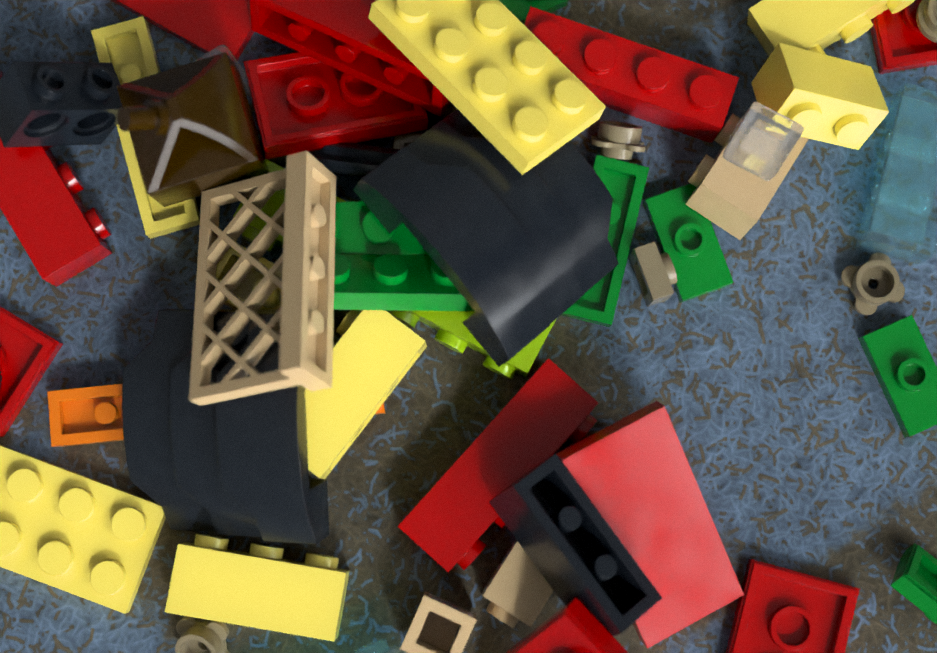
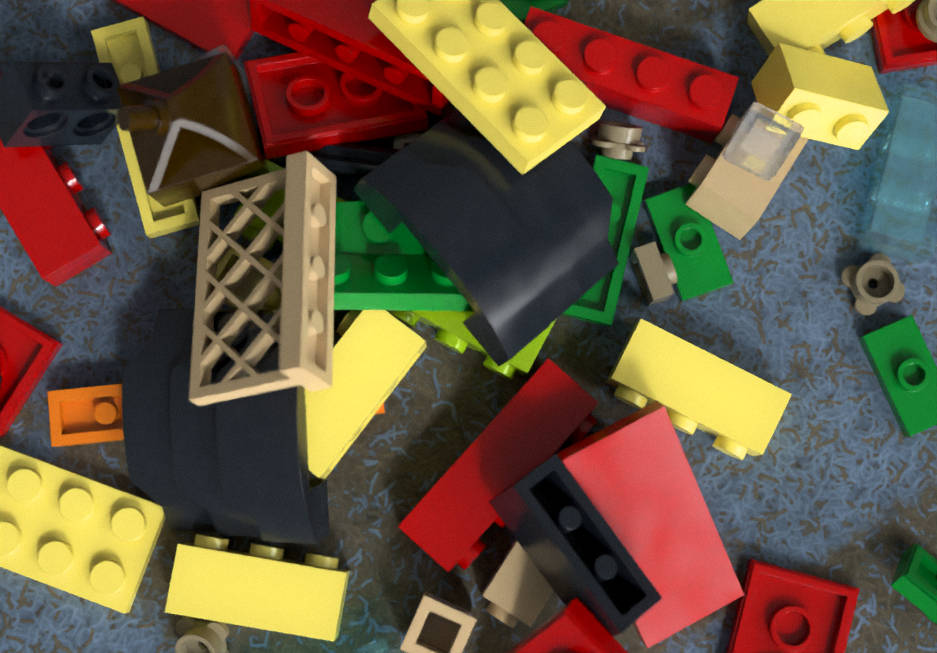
none -> light yellow brick [606,319,792,460]

